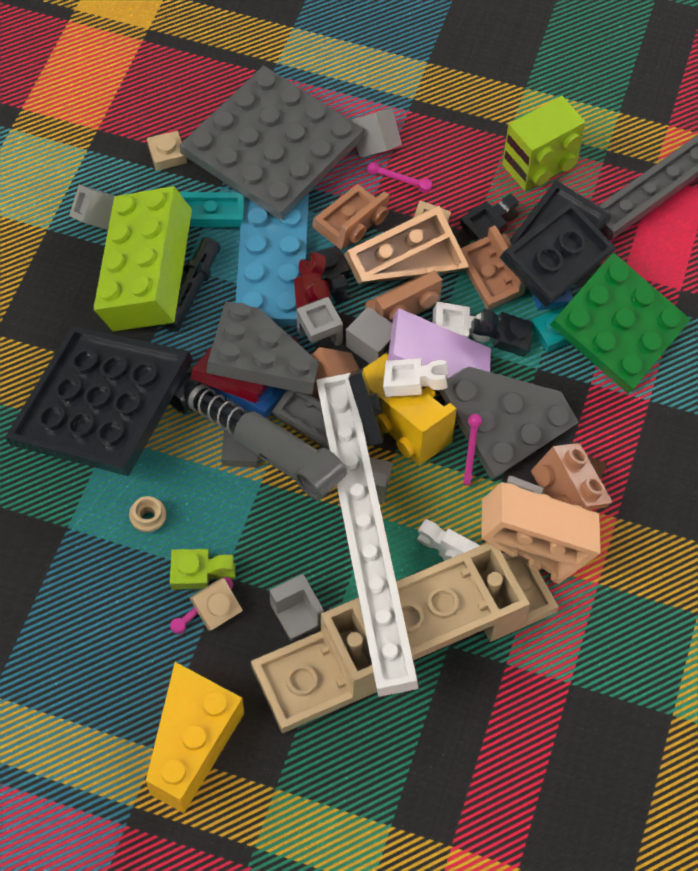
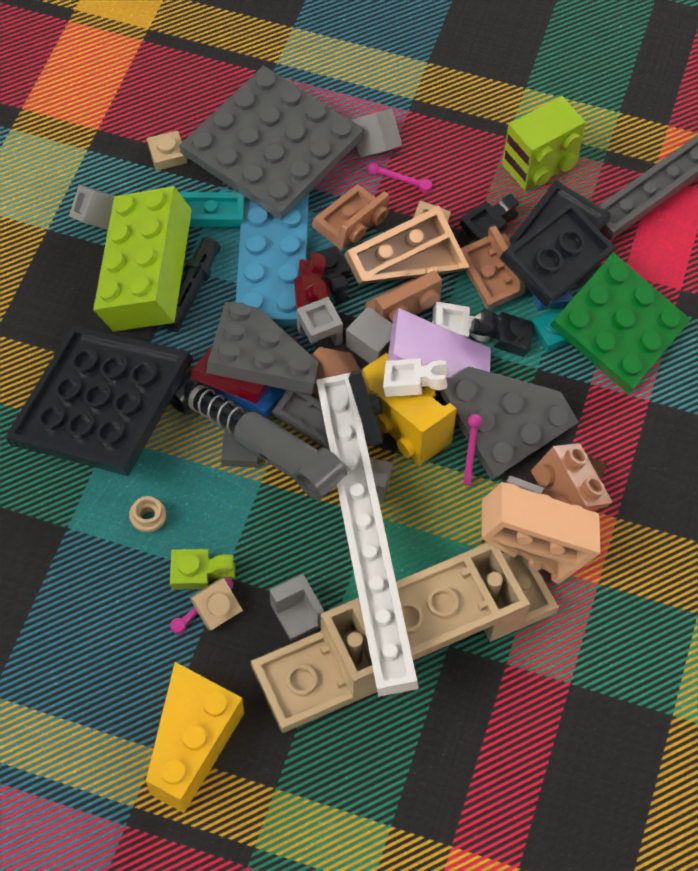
white plate [417,519,480,561] -> none

